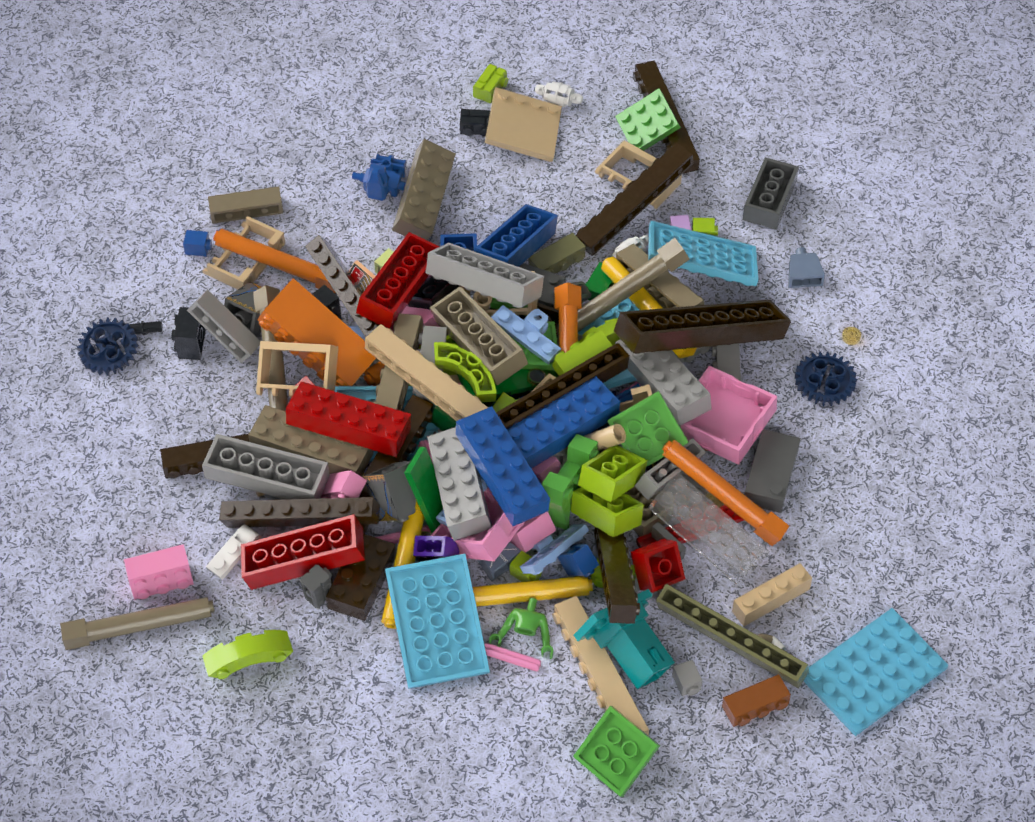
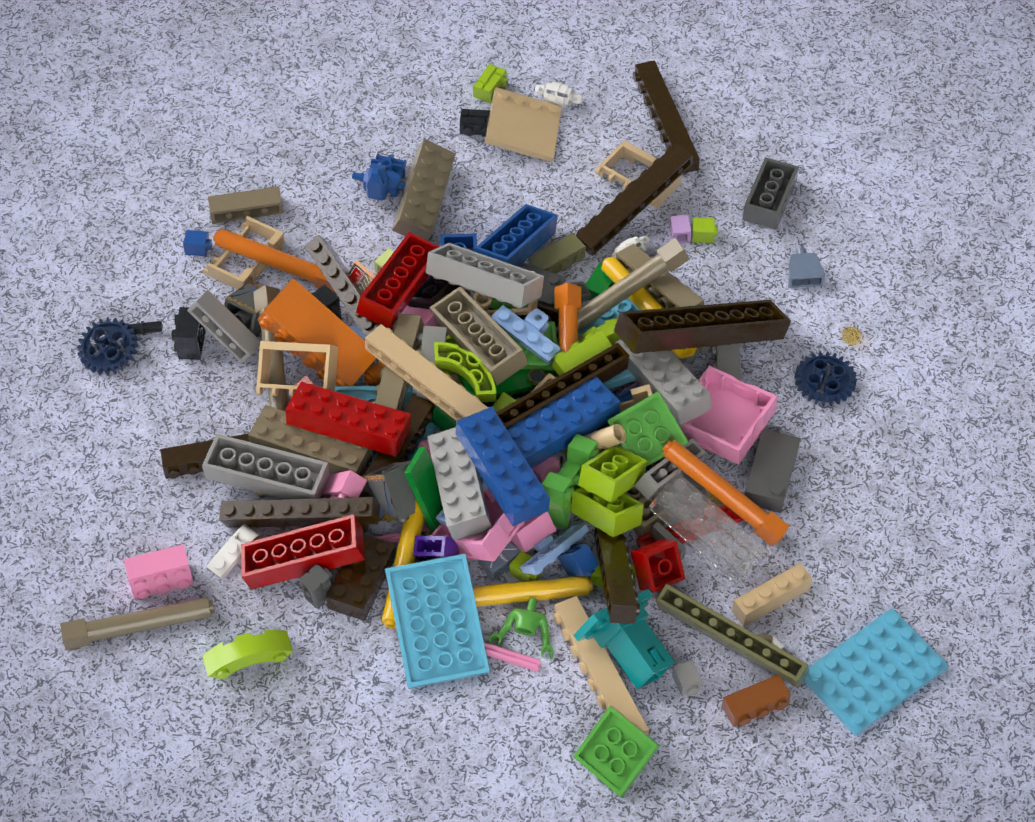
plate [615,89,681,151] -> none
medium azure plate [648,221,759,286] -> none

